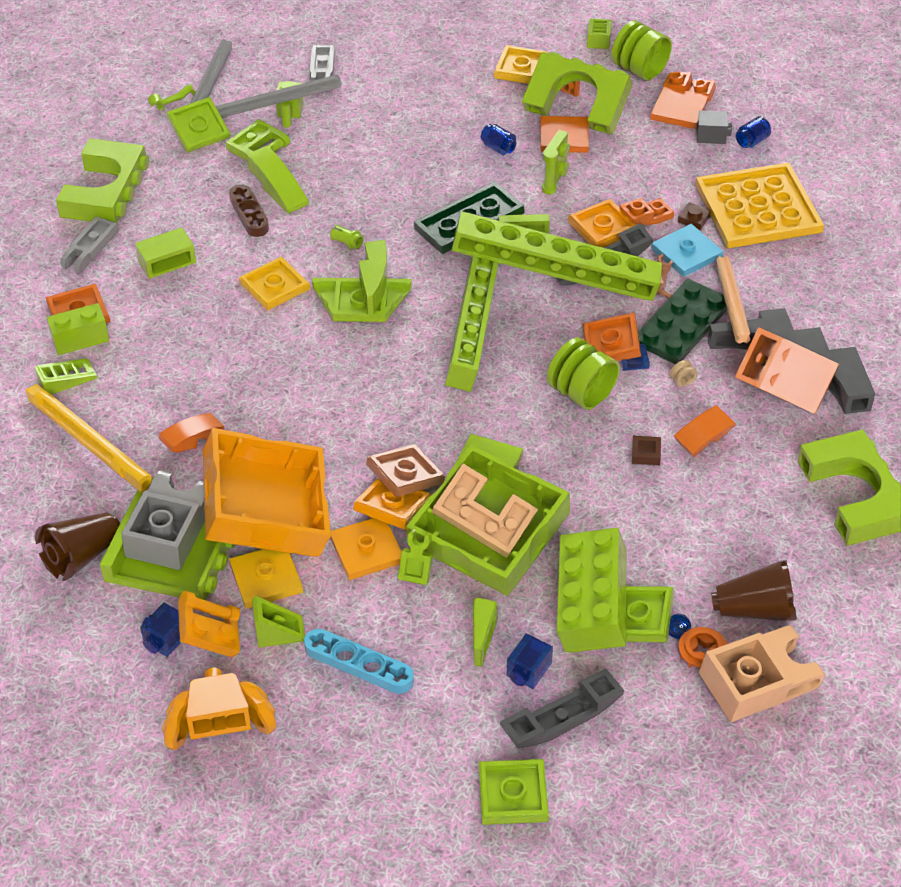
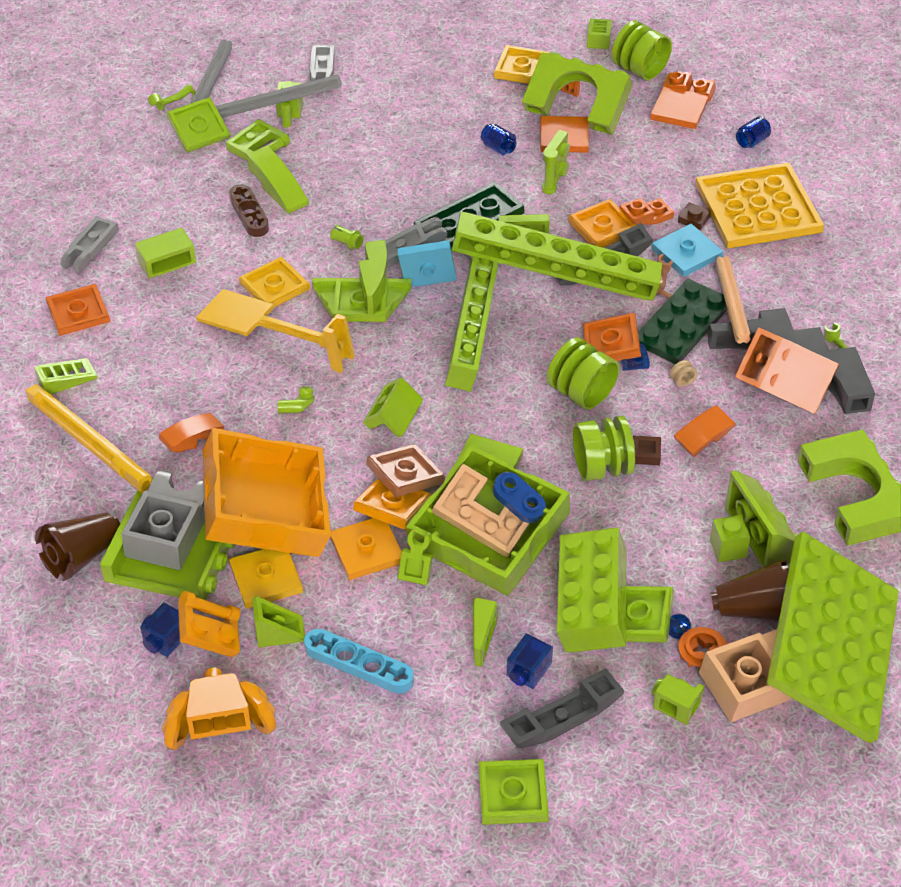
lime piece [47,303,110,355] -> none
lime arch [56,138,149,223] -> none
dark grey brick [697,110,732,144] -> none
none -> yellow piece [196,289,355,373]
none -> lime arm [277,386,315,414]
none -> lime panel [363,377,423,437]
none -> light grey hinge [385,217,447,267]
none -> medium azure plate [397,240,457,287]
none -> blue plate [493,472,546,523]
none -> lime wheel [572,416,635,482]
none -> lime brick [651,674,704,725]
none -> lime brick [710,515,750,563]
none -> lime slope [725,470,797,567]
none -> lime plate [767,531,899,743]
none -> lime hand [824,323,848,348]

